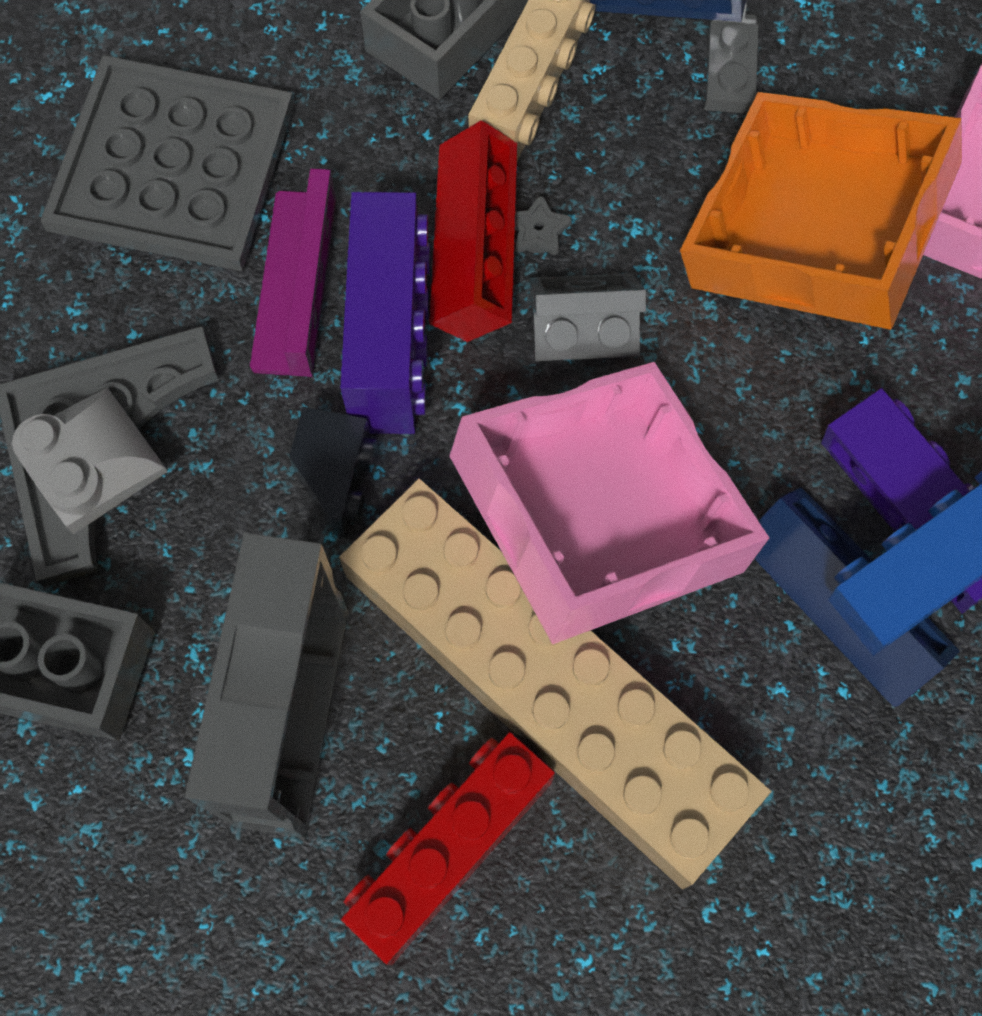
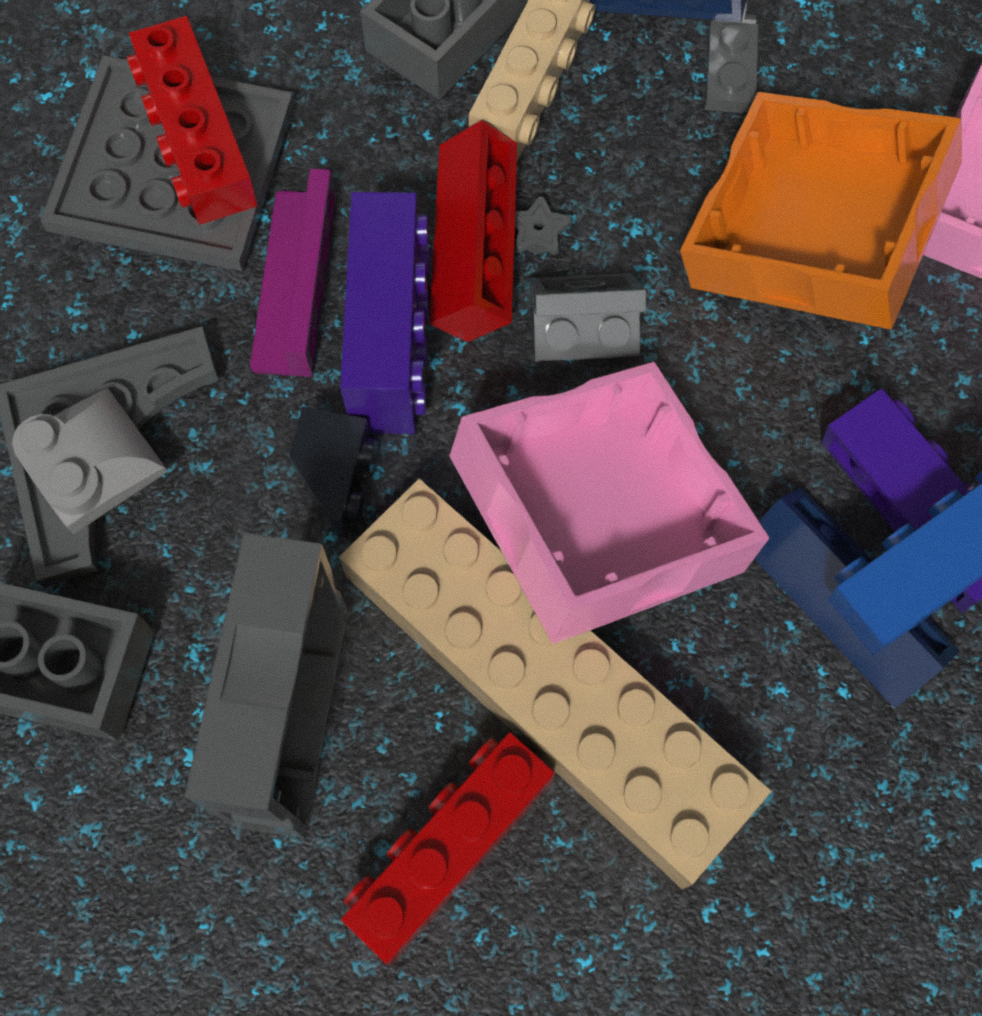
none -> red brick [126,16,258,225]

